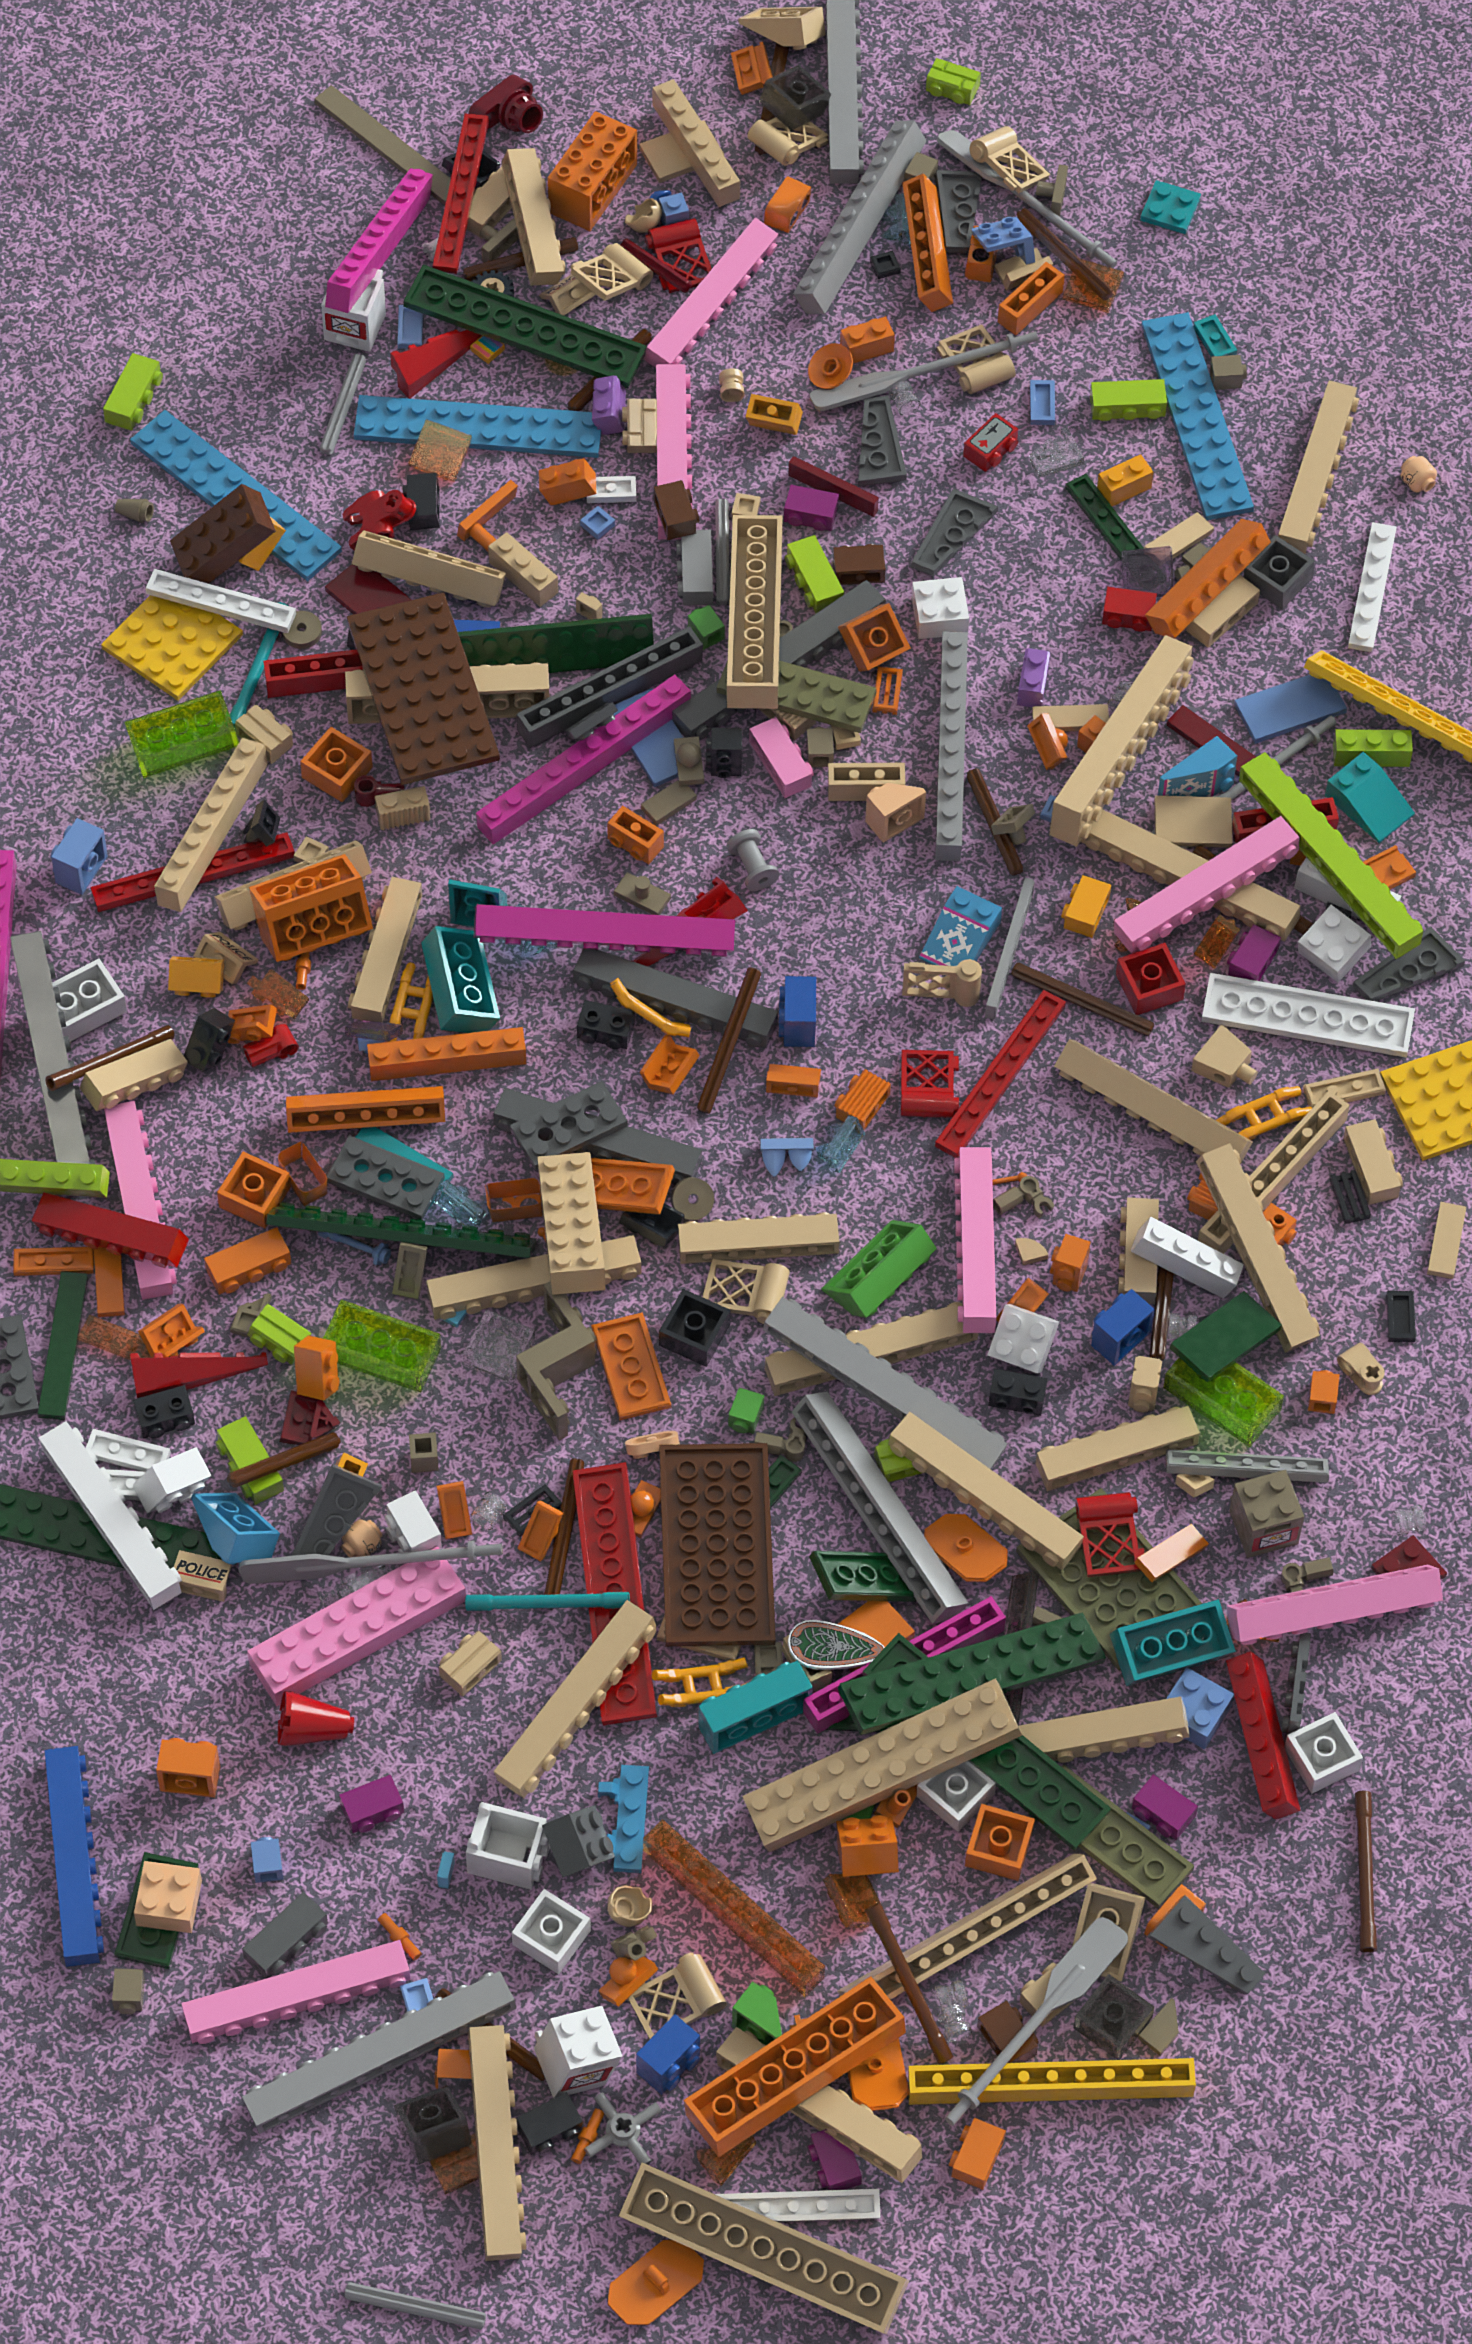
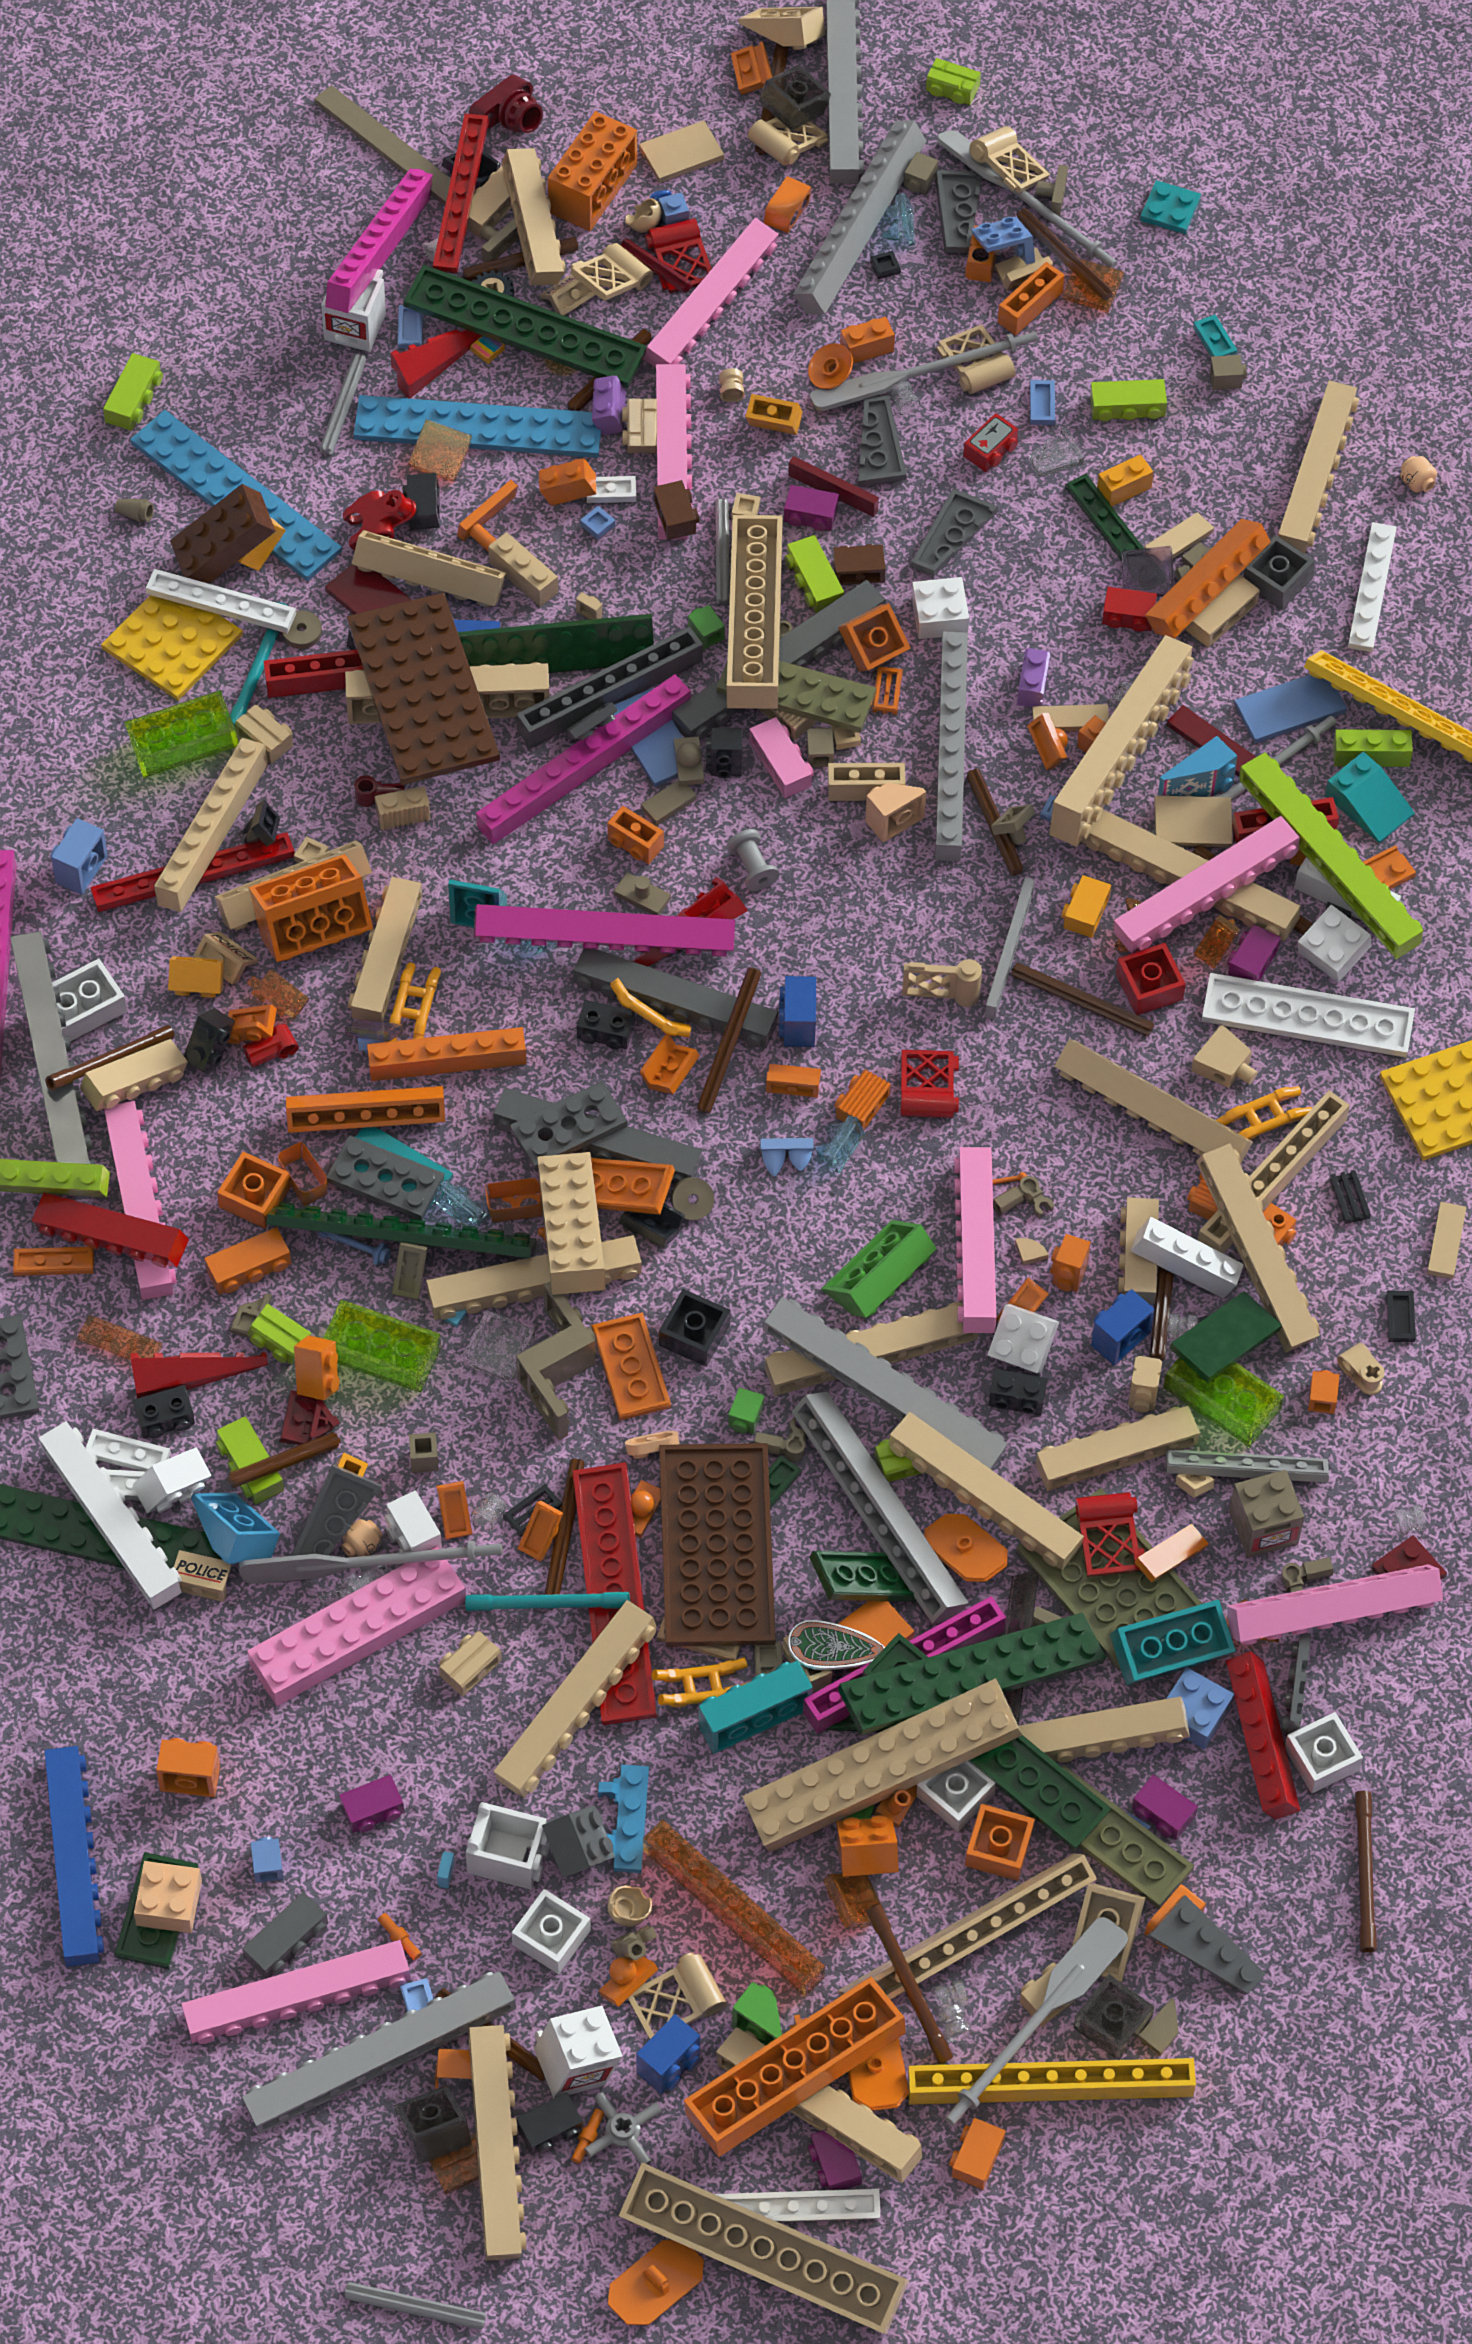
dark green tile [38,1272,88,1420] -> none
orange tile [94,1247,125,1318] -> none
dark tan brick [112,1969,145,2014] -> none
orange bracket [138,1304,205,1358] -> none
red cone [277,1691,354,1746] -> none
orange bar [295,952,311,990] -> none
orange brick [300,727,373,803] -> none
teal brick [421,926,500,1033] -> none
tan brick [652,79,740,207] -> none
light grey brick [676,530,713,605] -> none
tan brick [678,1212,839,1264] -> none
clear orange tile [696,2135,757,2186] -> none
tan piece [703,1259,790,1324] -> none
orange brick [902,173,953,312] -> none
dark azure slope [919,886,1002,966] -> none
red plate [935,990,1066,1158] -> none
reddish brown brick [977,2000,1039,2063] -> none
dark azure plate [1141,312,1254,520] -> none
tan tile [1303,1069,1386,1108] -> none
tan brick [1343,1119,1403,1205] -> none
dark grey wing [1353,926,1465,1002] -> none

